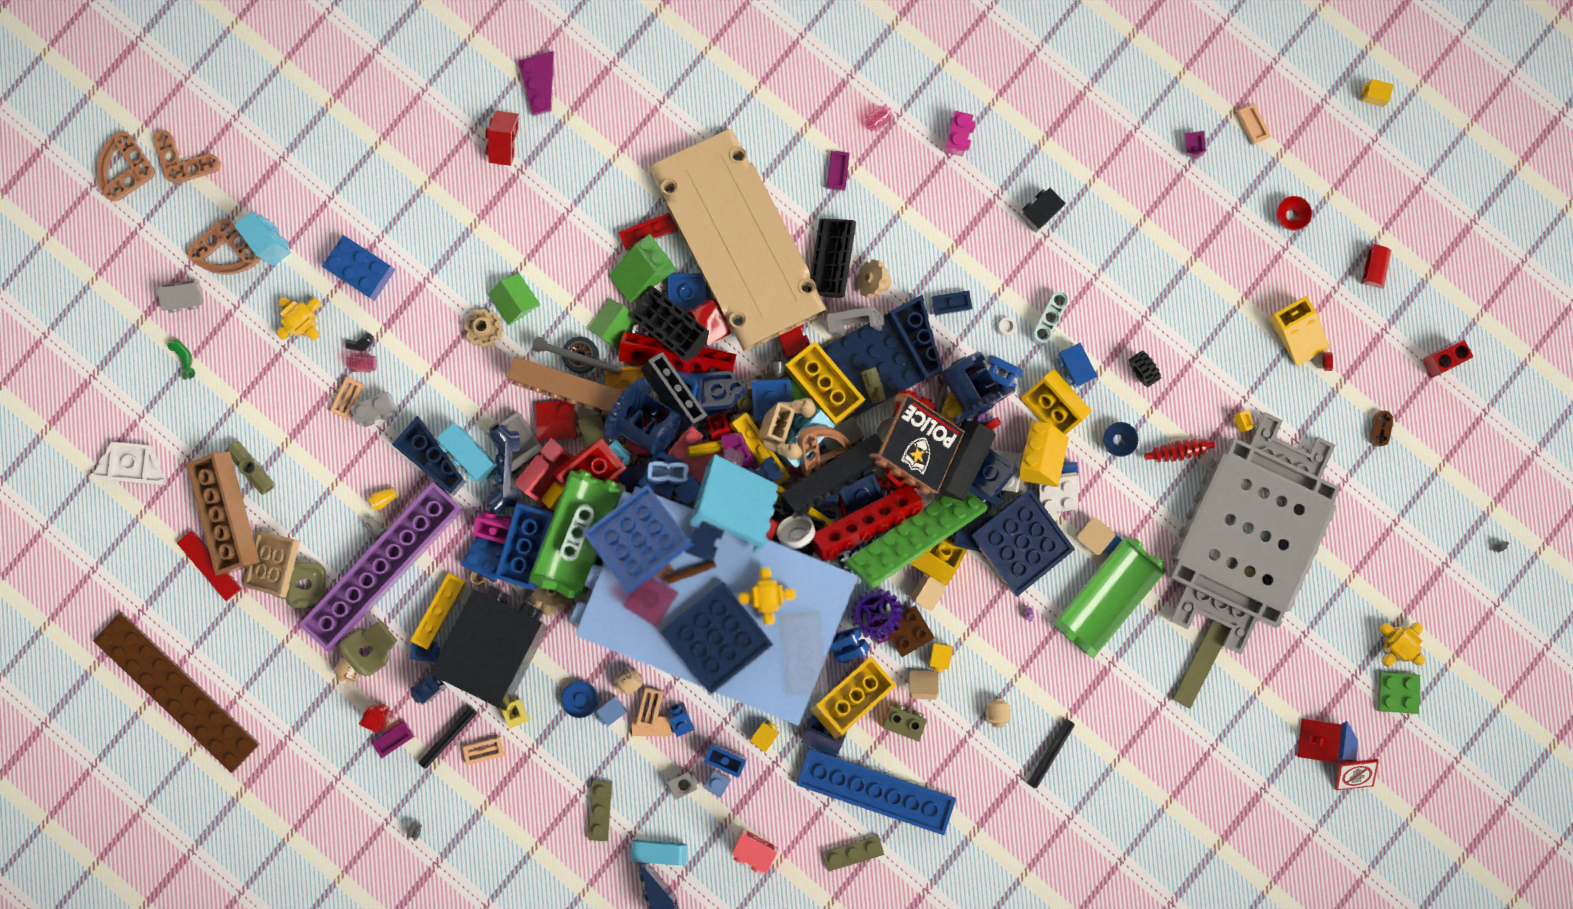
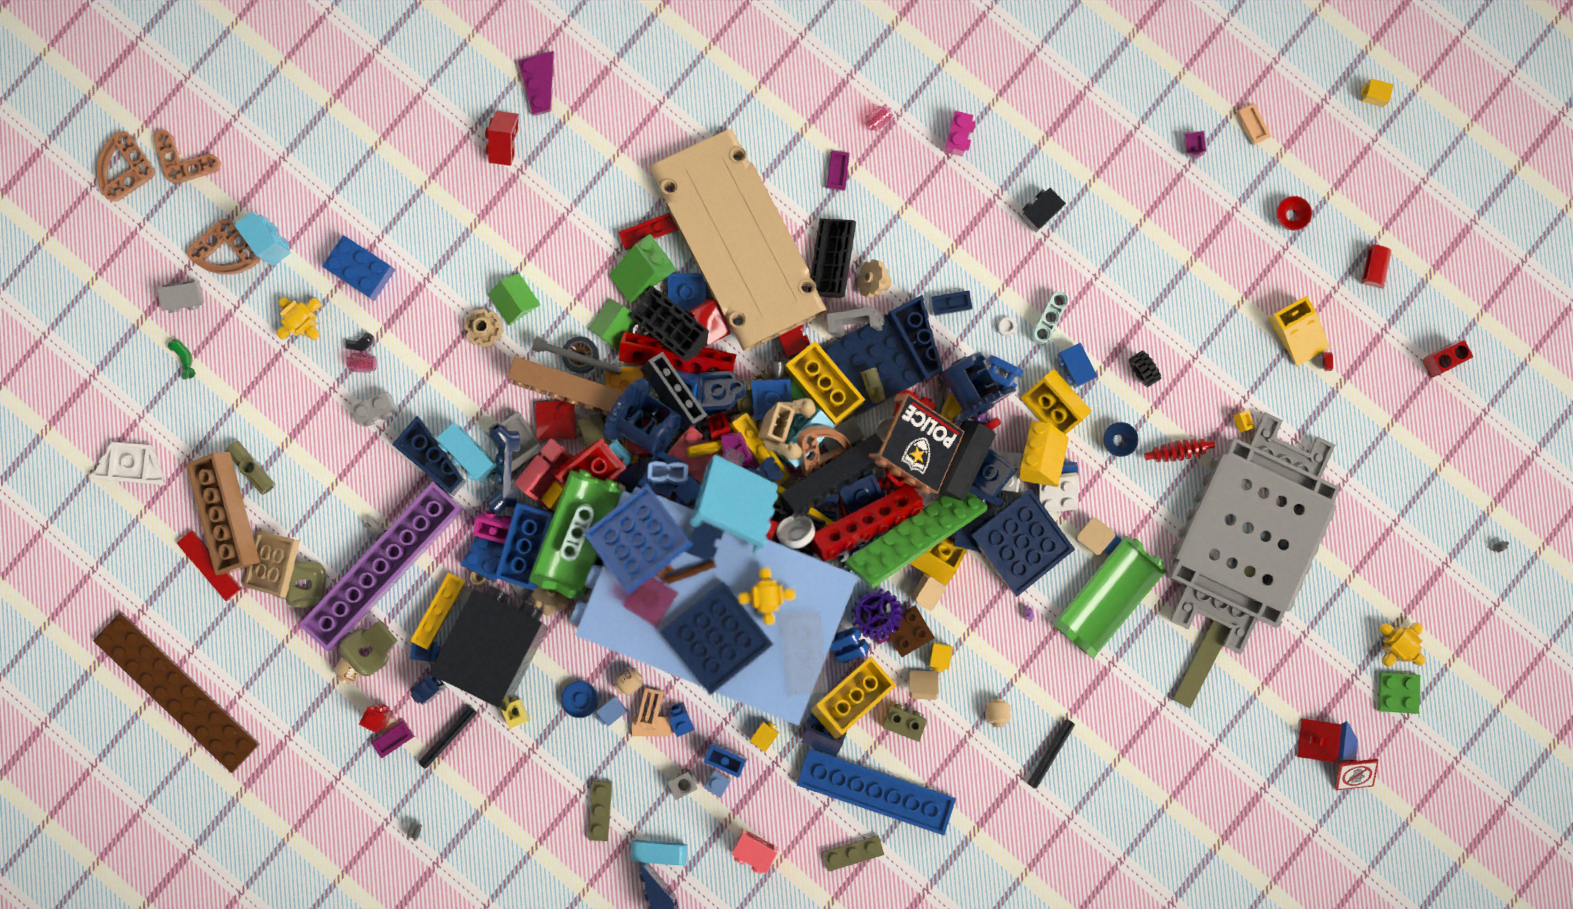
light nougat tile [330,377,365,419] -> none
yellow cone [368,487,398,511] -> none
light nougat tile [462,736,505,765] -> none
reddish brown beam [1370,411,1393,447] -> none

